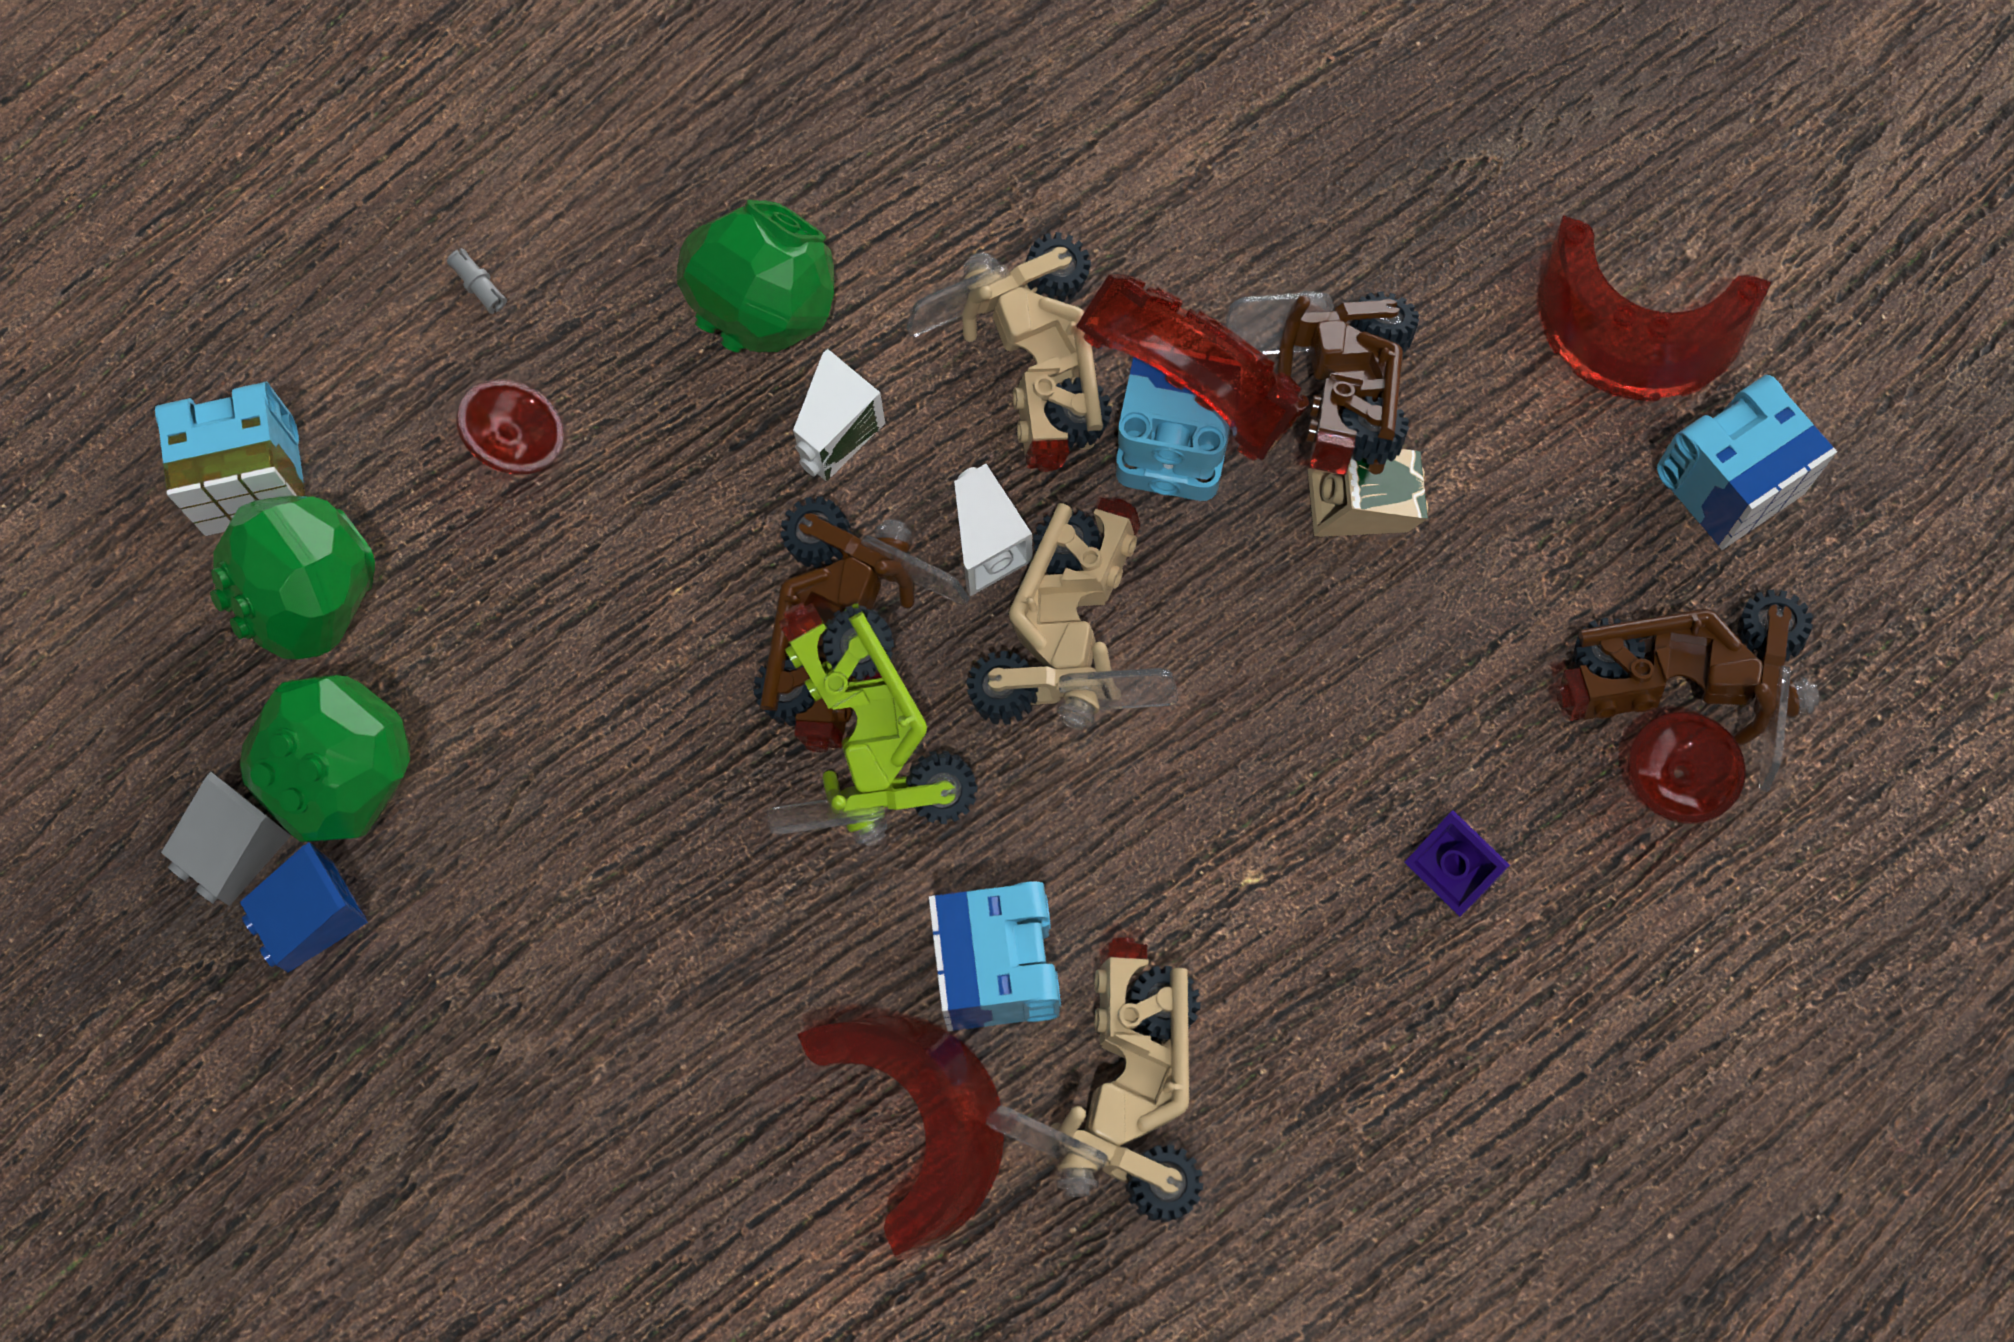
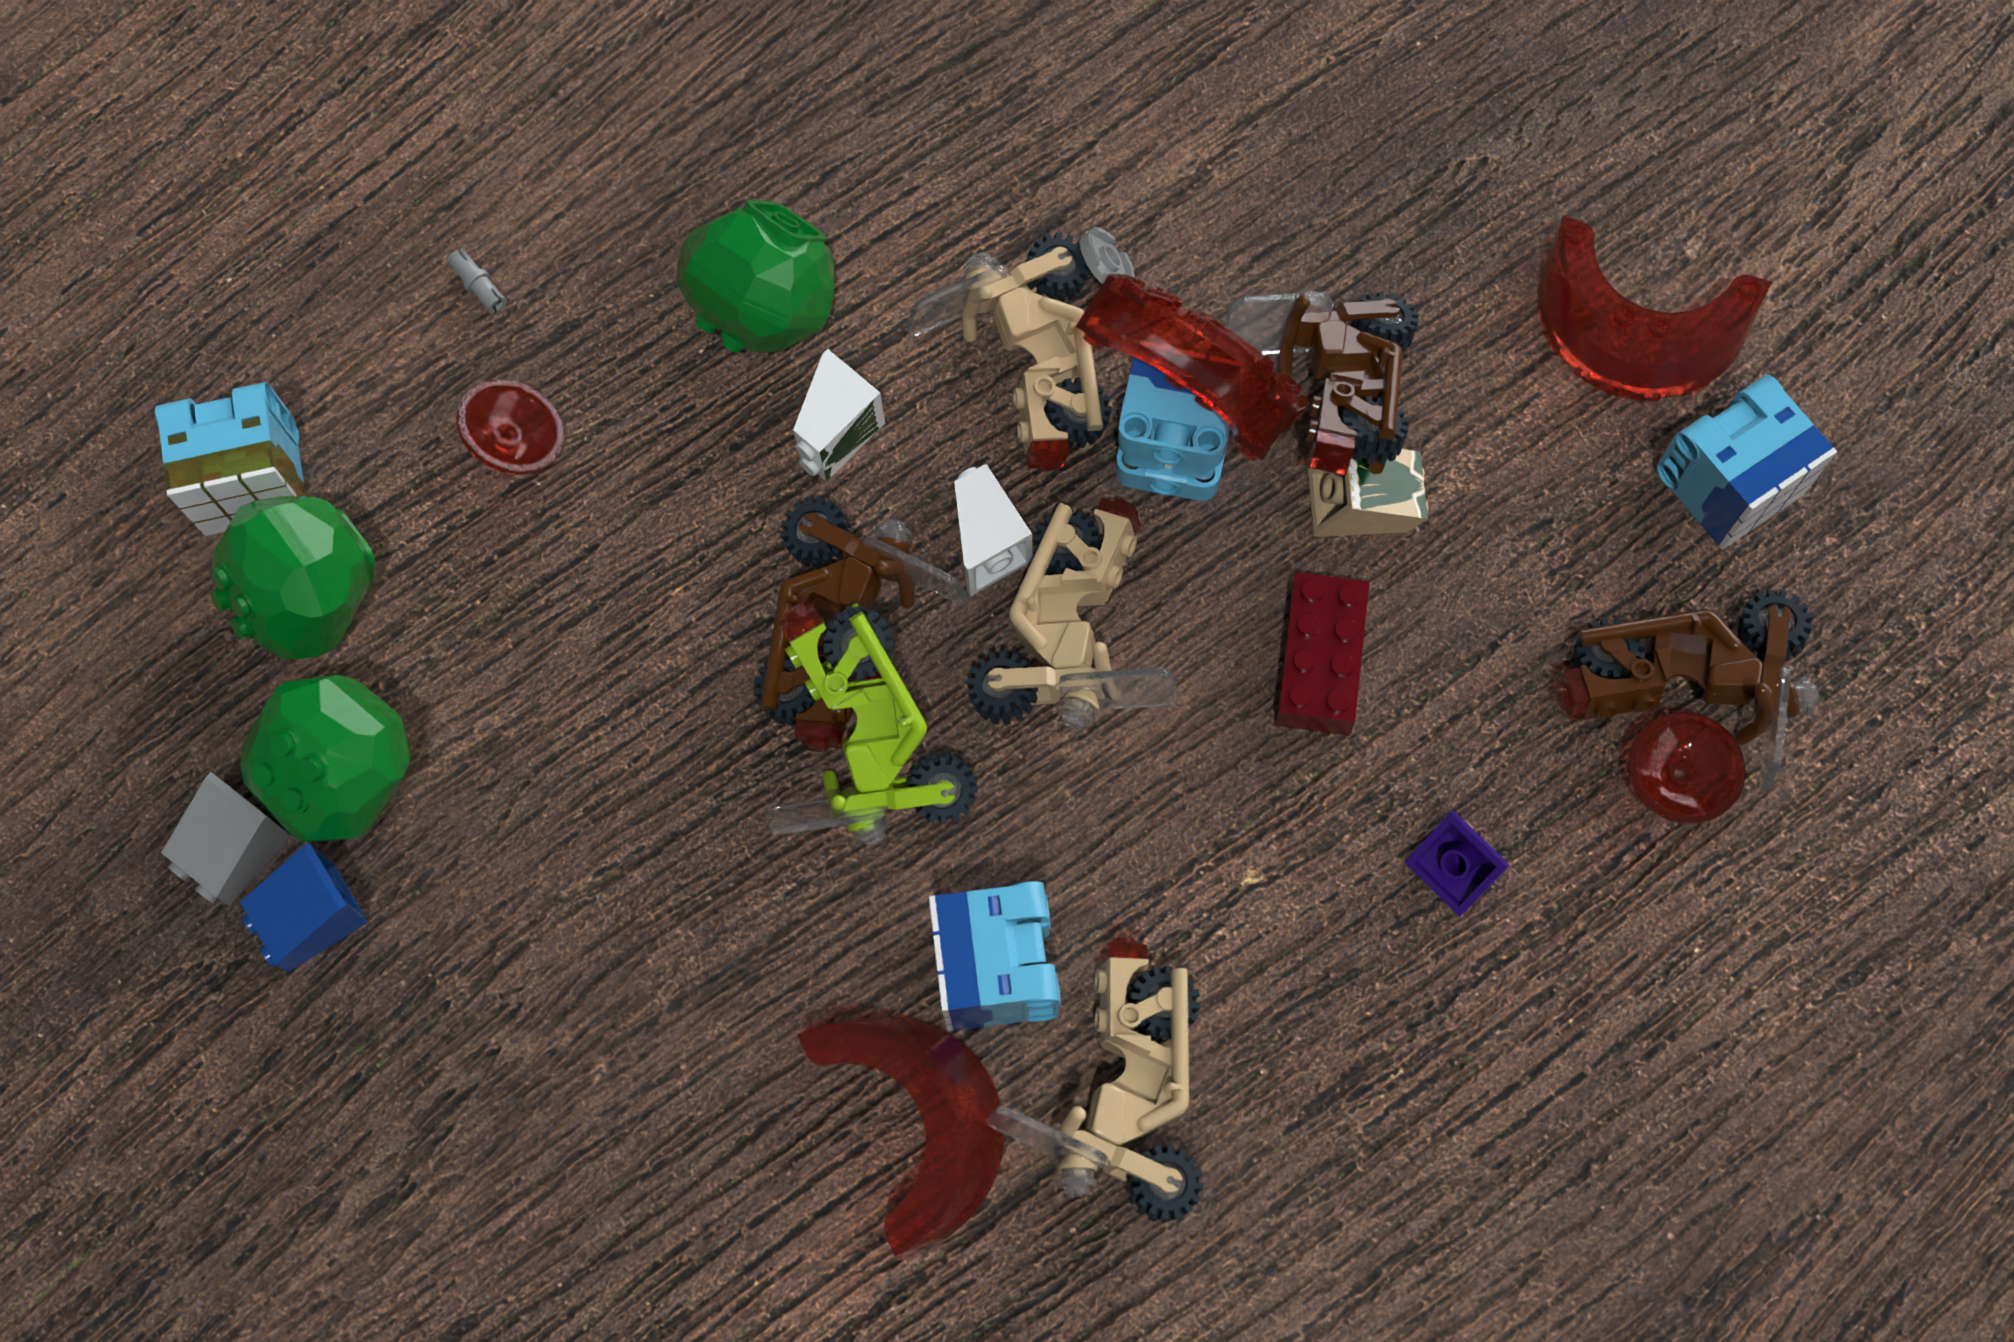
none -> light grey tile [1079,227,1135,294]
none -> dark red brick [1275,572,1370,736]

